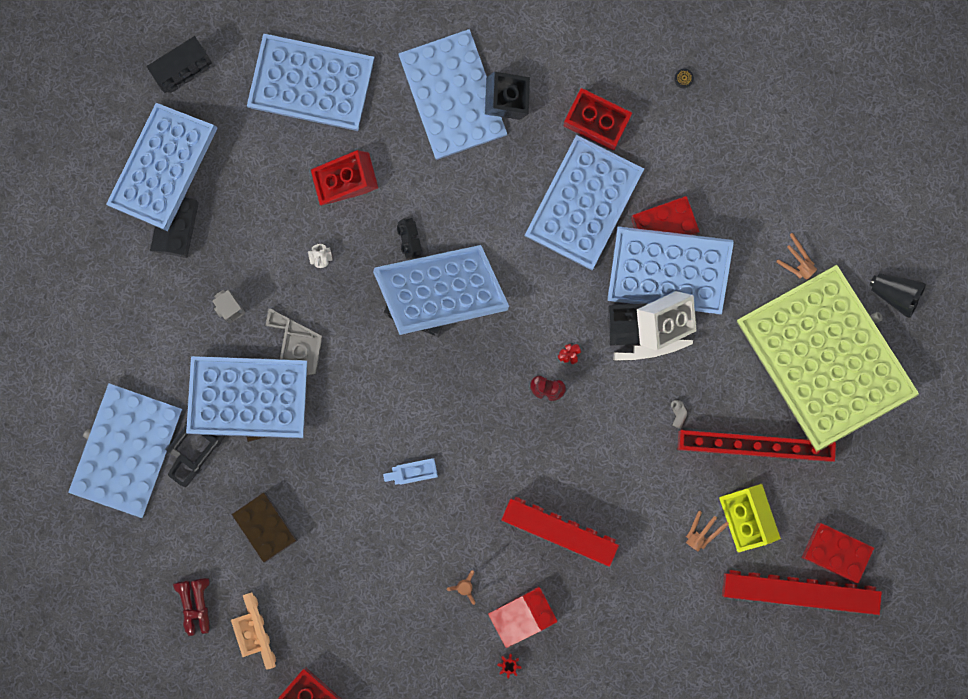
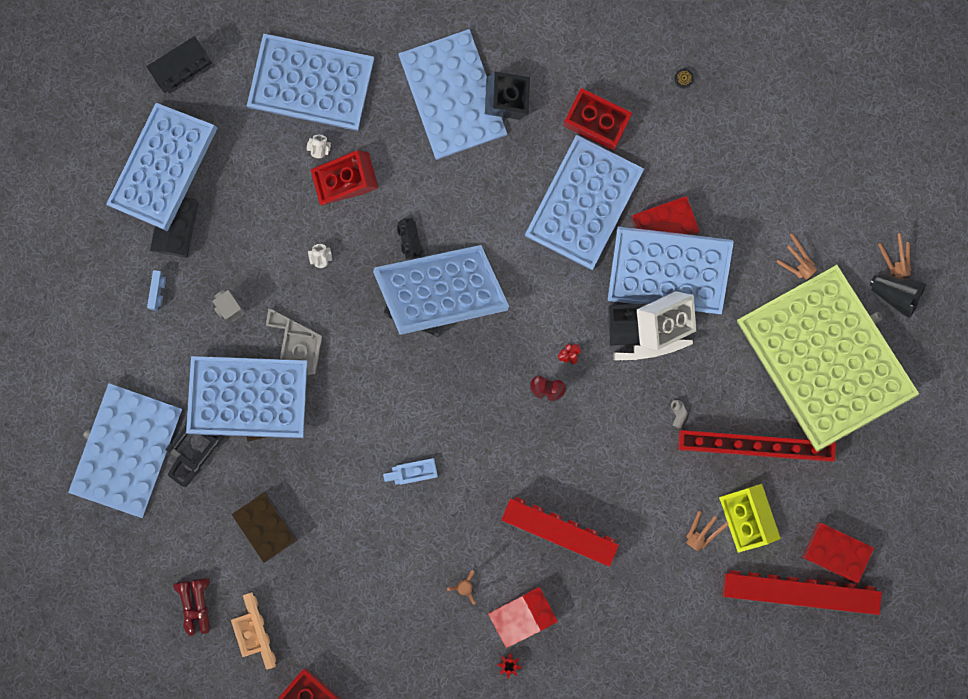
none -> light blue plate [147,270,166,311]
none -> white gear [307,135,331,158]
none -> nougat plant [878,233,912,277]

